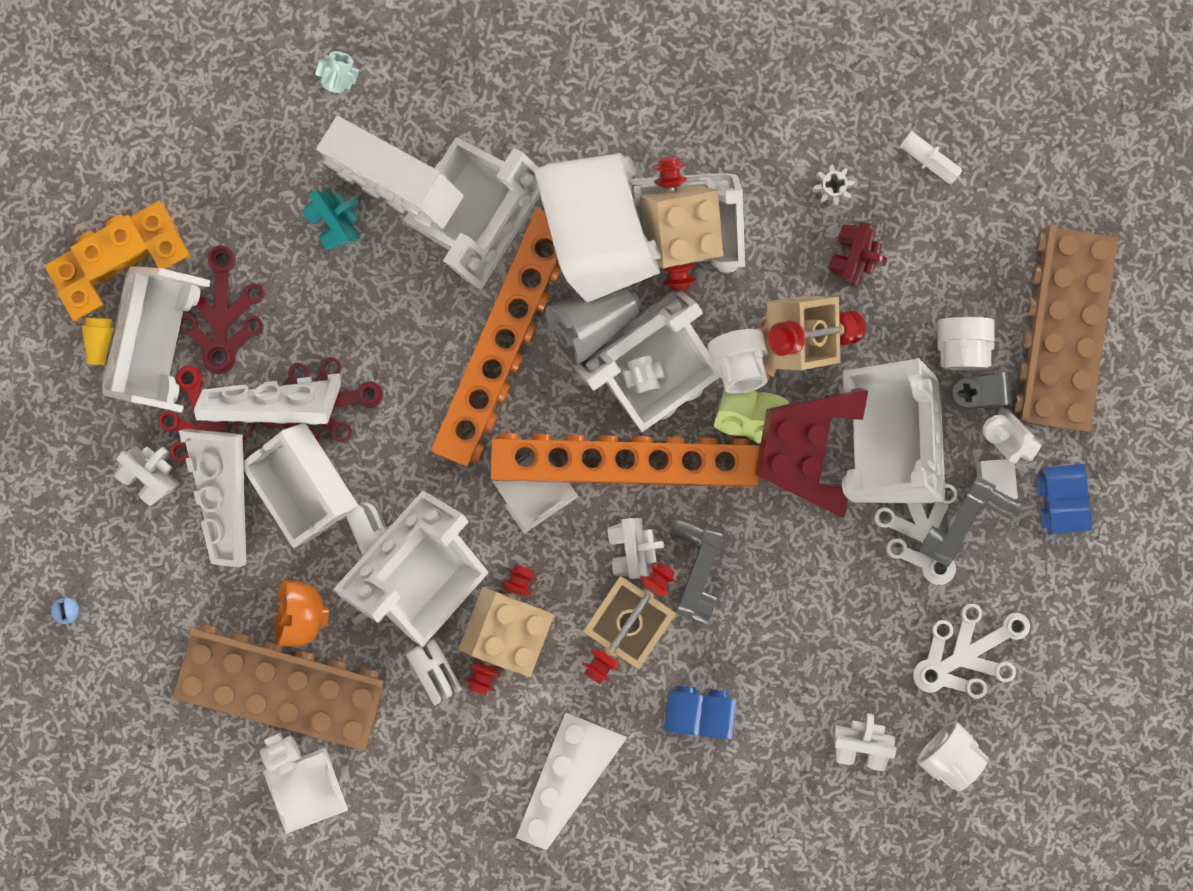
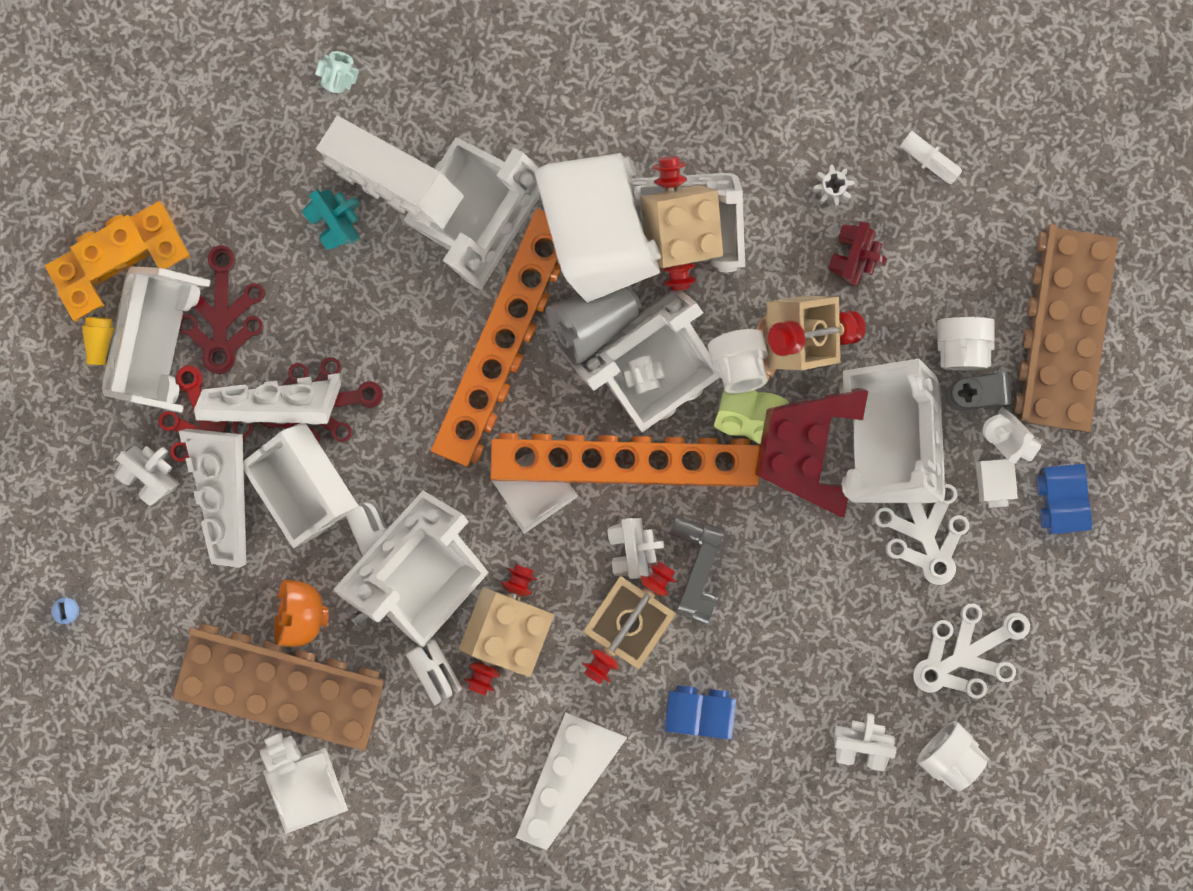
dark grey beam [919,476,1022,568] -> none

